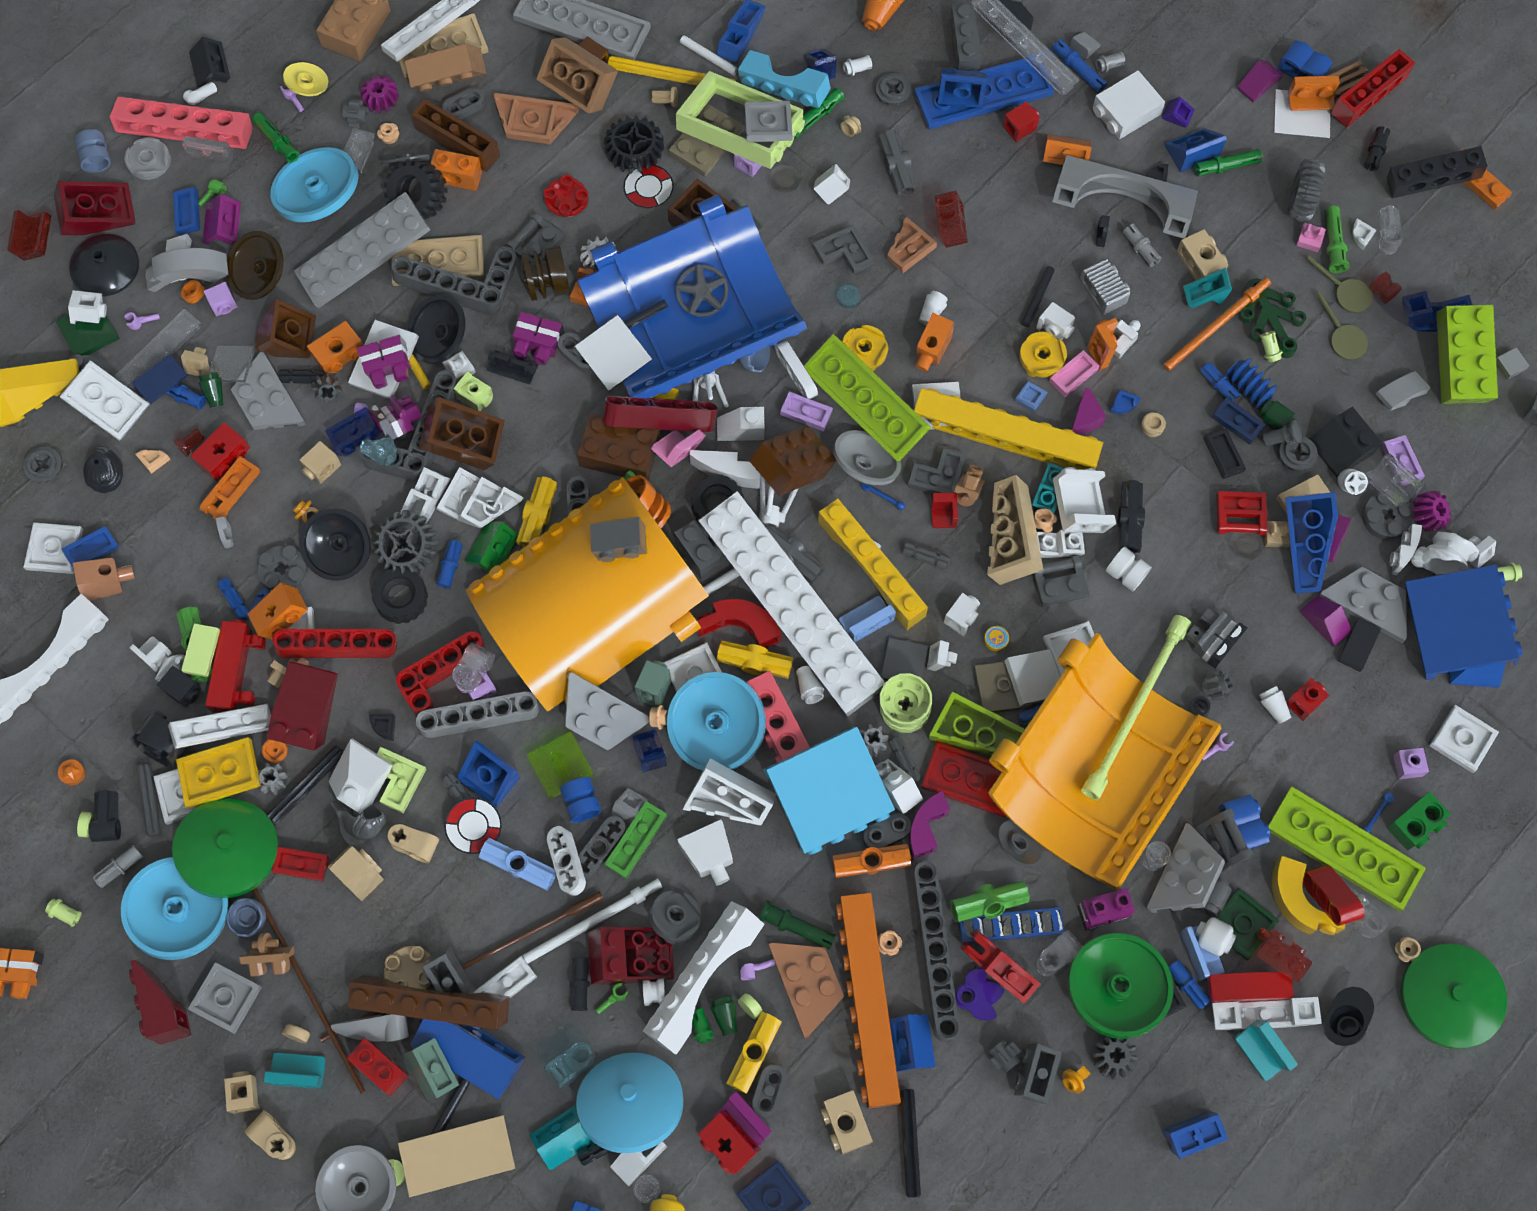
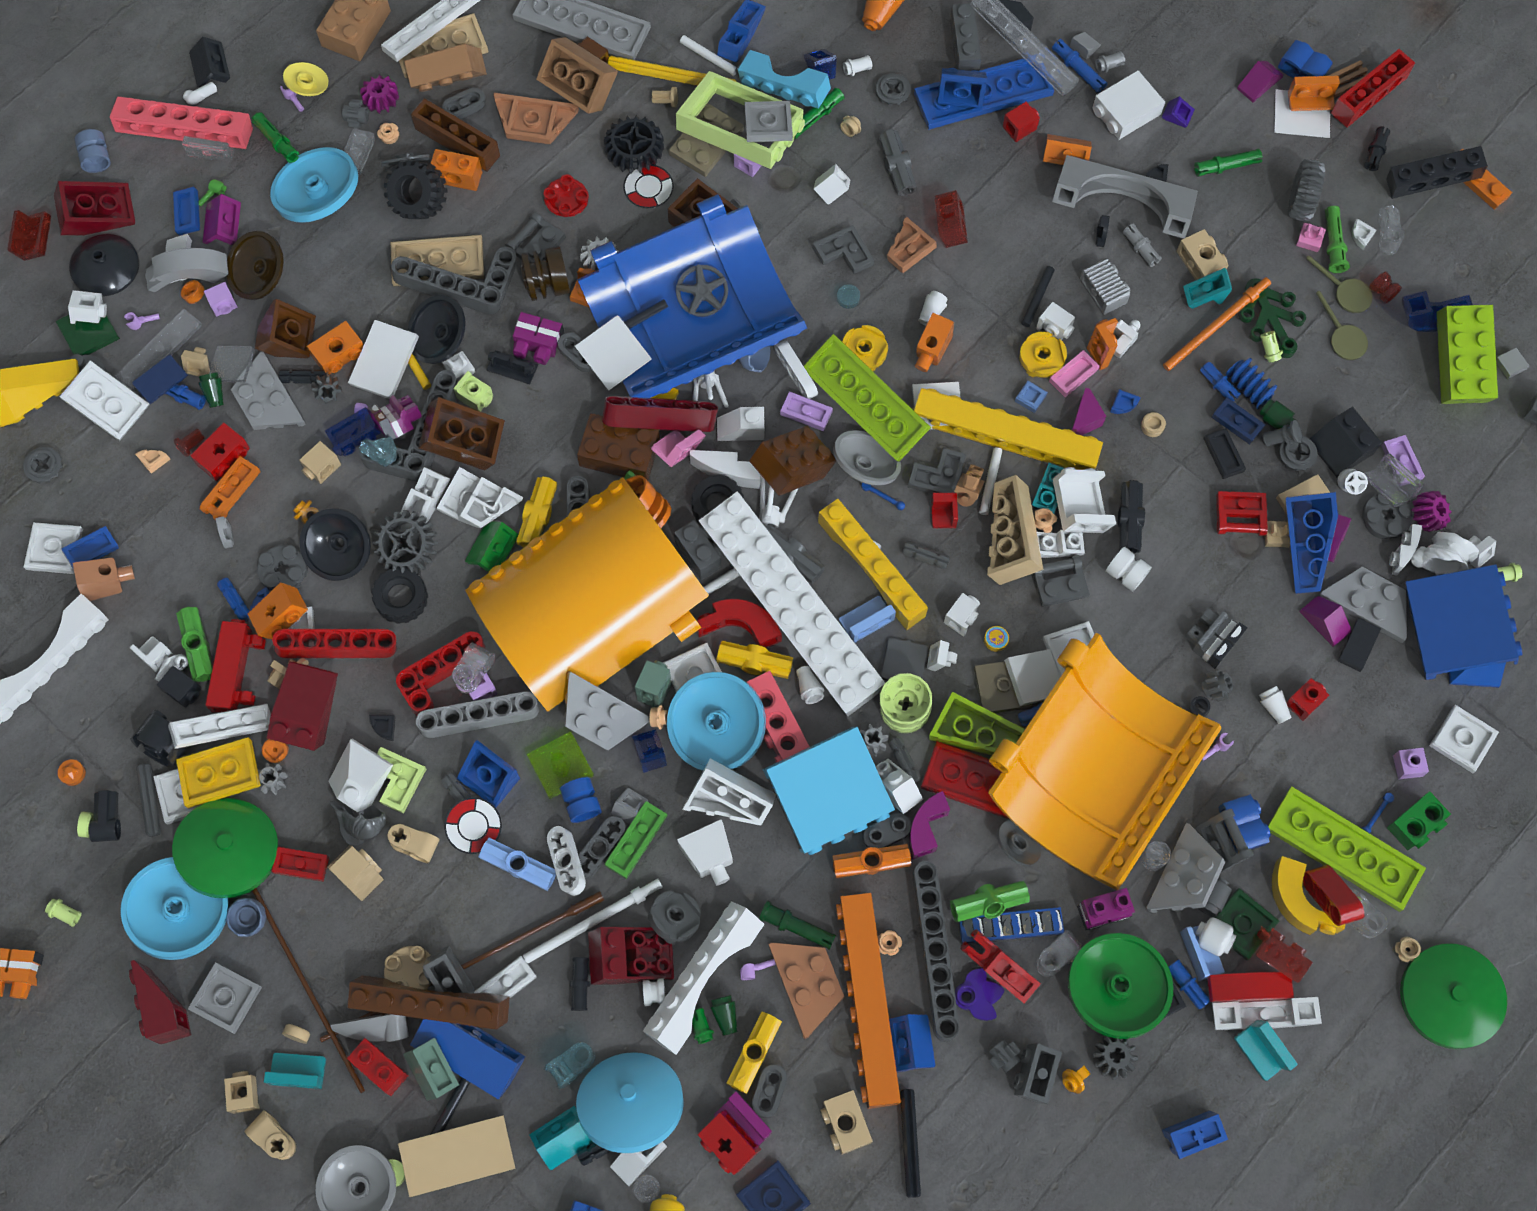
black hair [83,446,123,493] -> none
light grey axle [93,845,143,888] -> none
light grey tile [124,137,171,180] -> none
yellowish green tile [181,624,220,677] -> none
medium nougat hips [239,932,295,976] -> none
black axle [266,745,344,825] -> none
light grey plate [294,192,430,309] -> none
magenta hips [357,335,411,389] -> none
blue axle [436,540,463,589] -> none
dark grey brick [590,517,647,562] -> none
bright green hand [595,983,628,1014] -> none
yellowish green tile [738,993,762,1019] -> none
yellowish green hose [1081,615,1192,800] -> none
blue slope [1165,128,1227,172] -> none
black piece [1323,987,1375,1046] -> none
light grey slope [1376,371,1431,411] -> none
none -> white bar [979,447,1002,515]

